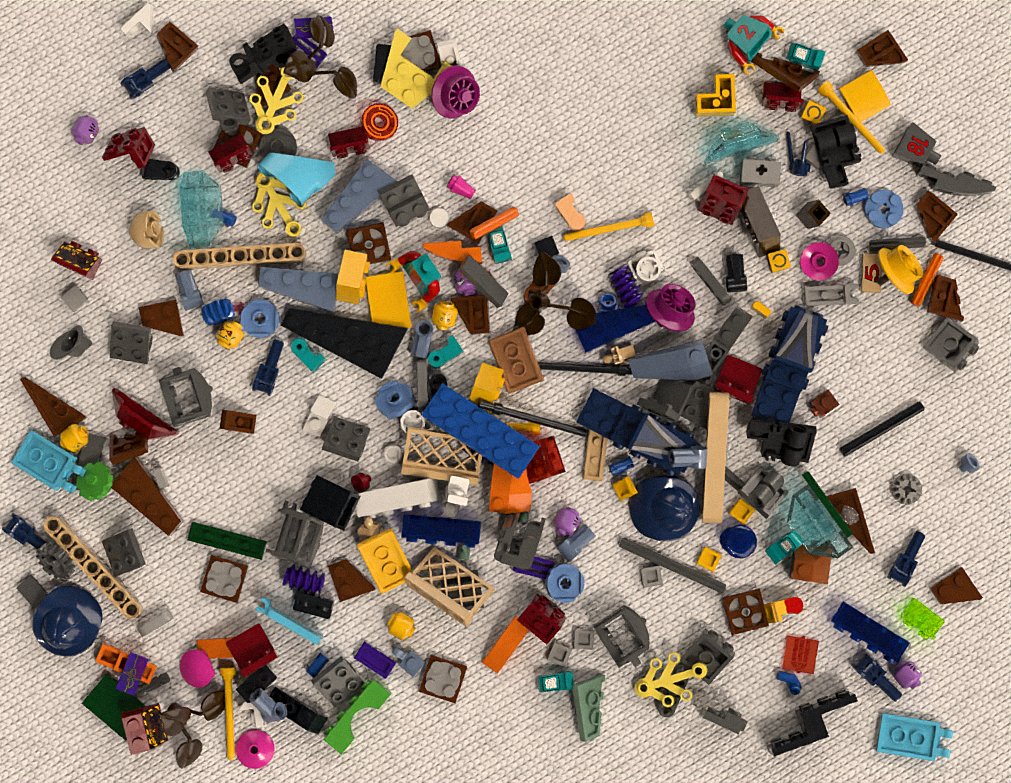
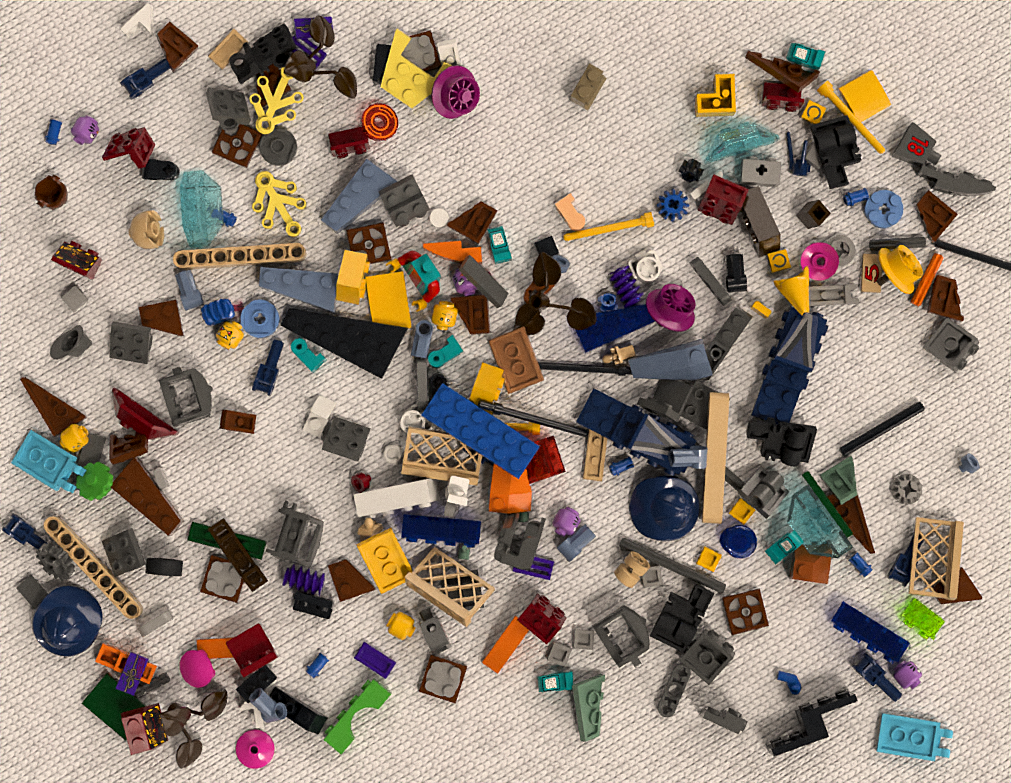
dark red bracket [208,133,253,173] -> none
yellow piece [220,667,236,760] -> none
medium azure tile [255,597,324,645] -> none
medium azure panel [257,153,335,206] -> none
black brick [300,475,361,531] -> none
dark grey plate [311,656,364,708] -> none
medium blue plate [375,381,414,419] -> none
sand blue plate [392,646,426,677] -> none
dark pink cone [446,174,476,199] -> none
orange axle [470,207,519,239] -> none
medium blue plate [545,564,584,603] -> none
yellow tile [612,476,638,501] -> none
light yellow plant [635,652,708,707] -> none
dark red bracket [713,355,762,404] -> none
teal torso [724,15,784,75] -> none
leg [763,597,804,623] -> none
clear red piece [782,635,819,674] -> none
copper bracket [809,389,840,418] -> none
clear plate [841,506,860,525] -> none
reddish brown wing [855,30,908,67] -> none
none -> reddish brown cap [35,175,68,210]
none -> blue pin [44,120,62,145]
none -> black tyre [145,558,183,576]
none -> tan tile [208,29,248,70]
none -> dark brown slope [208,518,268,592]
none -> dark grey torso [419,608,452,655]
none -> dark tan window [570,63,607,110]
none -> tan wheel [614,551,650,588]
none -> black plate [650,583,715,653]
none -> blue gear [657,189,689,222]
none -> black gear [679,159,704,183]
none -> yellow hat [773,266,809,315]
none -> sand green wing [820,456,858,505]
none -> blue pin [848,552,873,577]
none -> tan fence [908,517,964,601]

